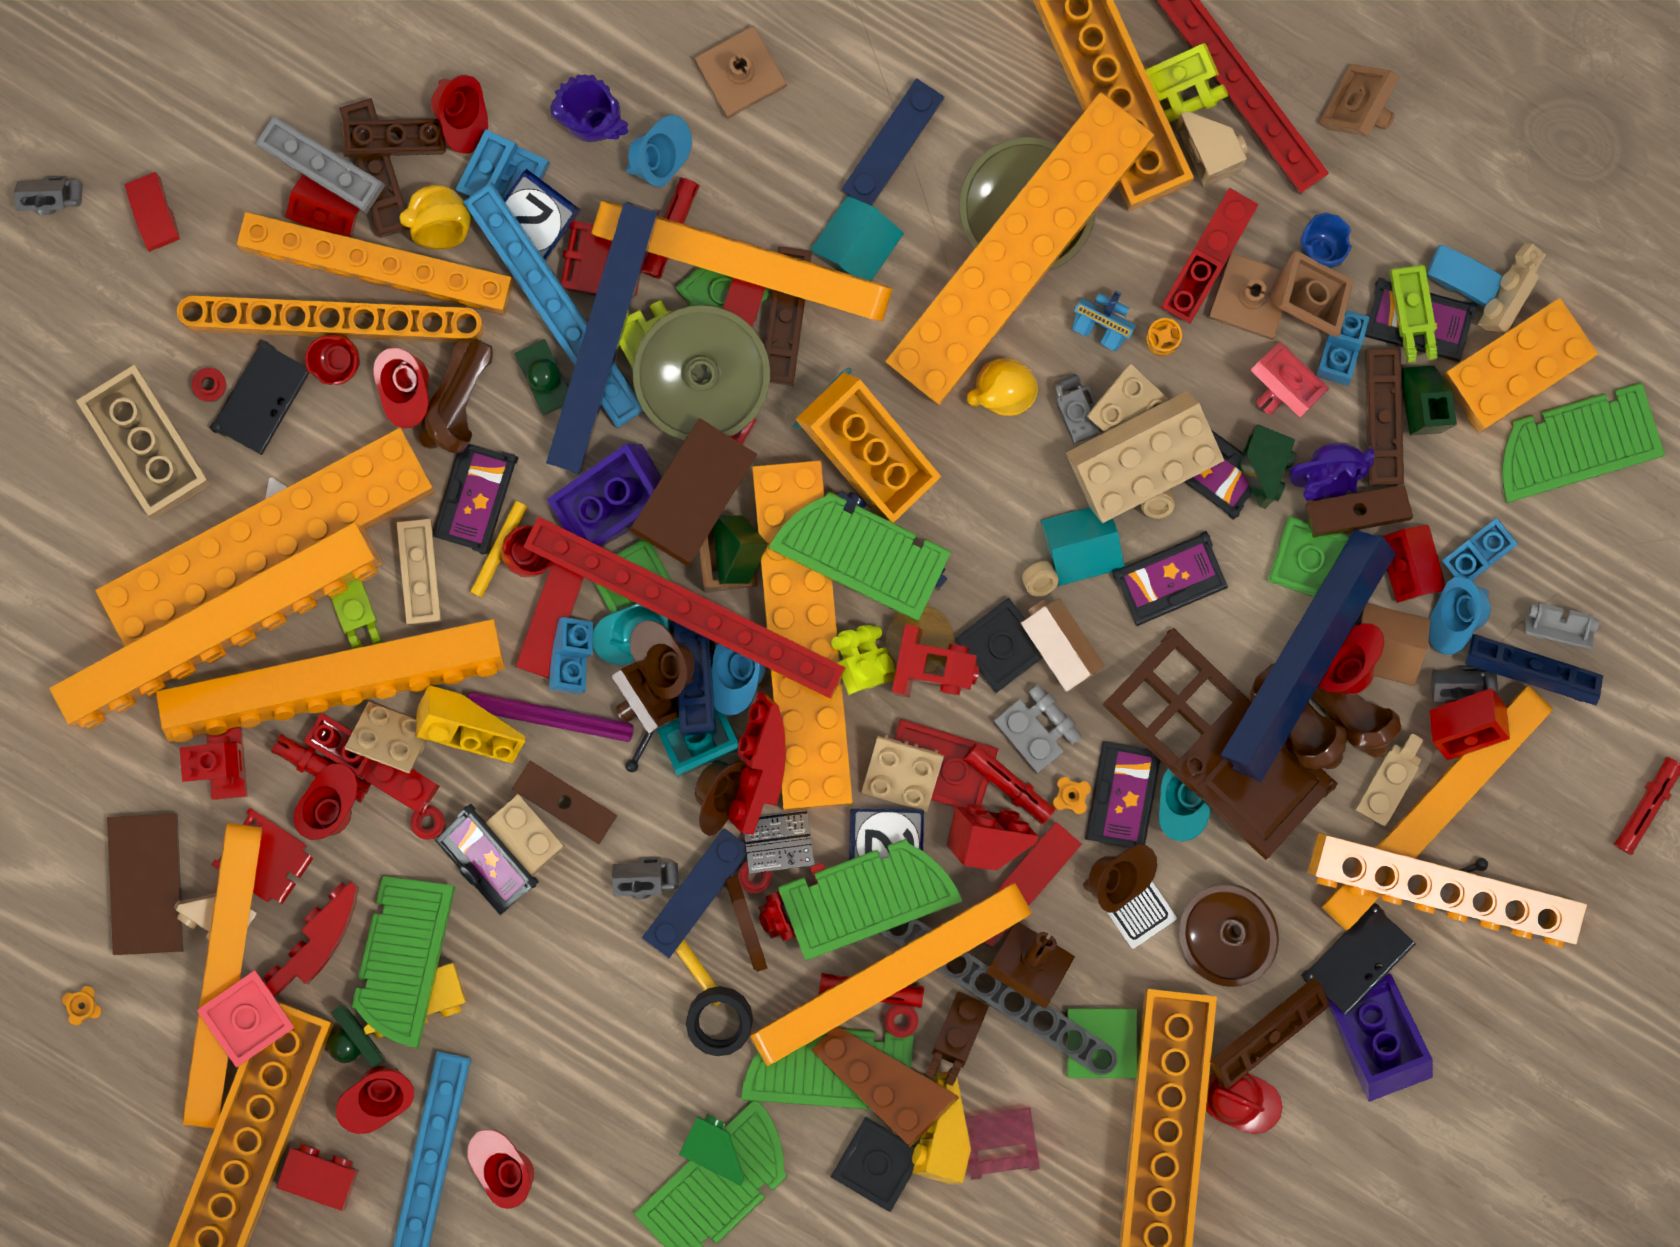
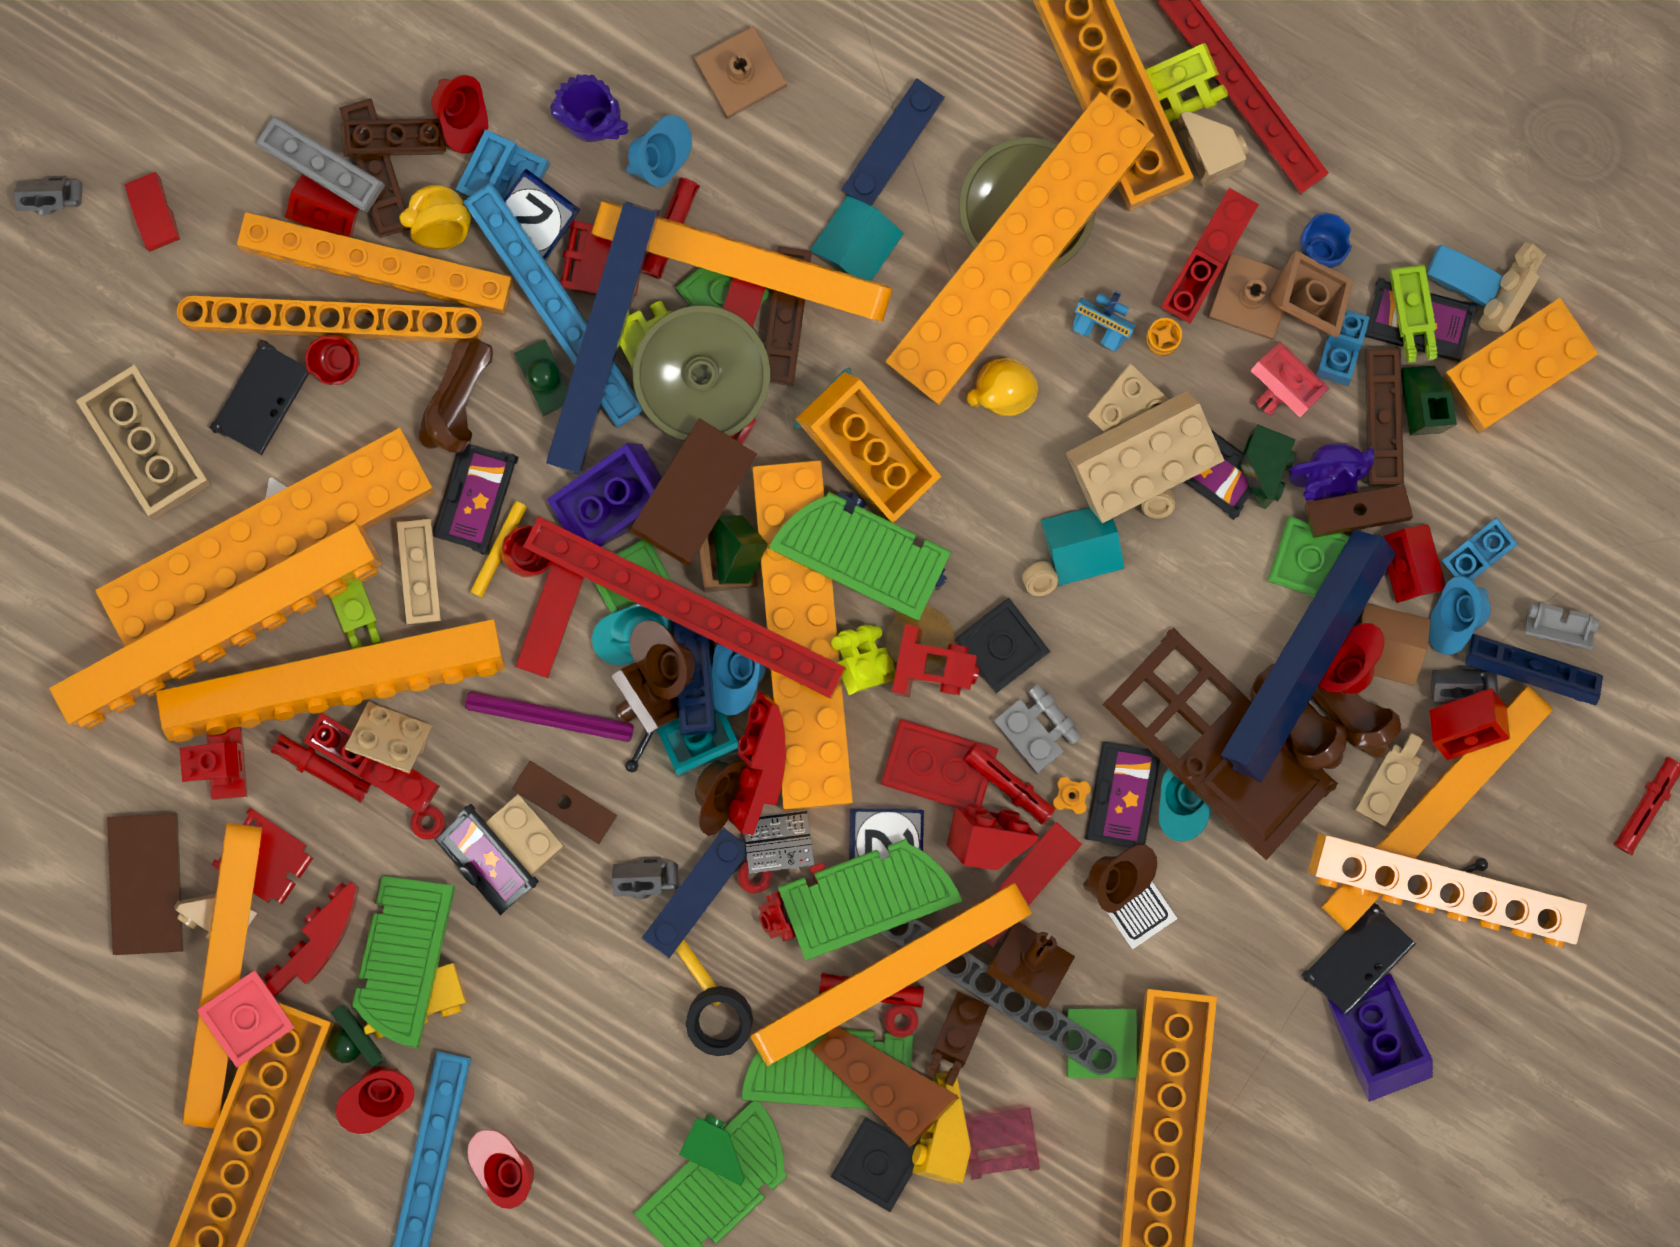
light orange plate [62,986,102,1026] -> none
red plate [192,368,226,402] -> none
red brick [276,1143,359,1211] -> none
red piece [293,763,358,840] -> none
red piece [373,347,429,429] -> none
yellow slope [416,685,525,764] -> none
dark azure slope [549,617,593,694] -> none
reddish brown tile [725,875,768,972] -> none
tan hinge [861,735,944,812] -> none
brick [1021,598,1105,692] -> none
flat silver piece [1053,374,1100,444] -> none
door [1112,531,1228,626] -> none
reddish brown dish [1179,884,1279,987] -> none
red piece [1206,1073,1283,1134] -> none
reddish brown plate [1210,978,1330,1090] -> none
medium nougat tile [1319,64,1400,137] -> none
bright green piece [1502,382,1665,503] -> none

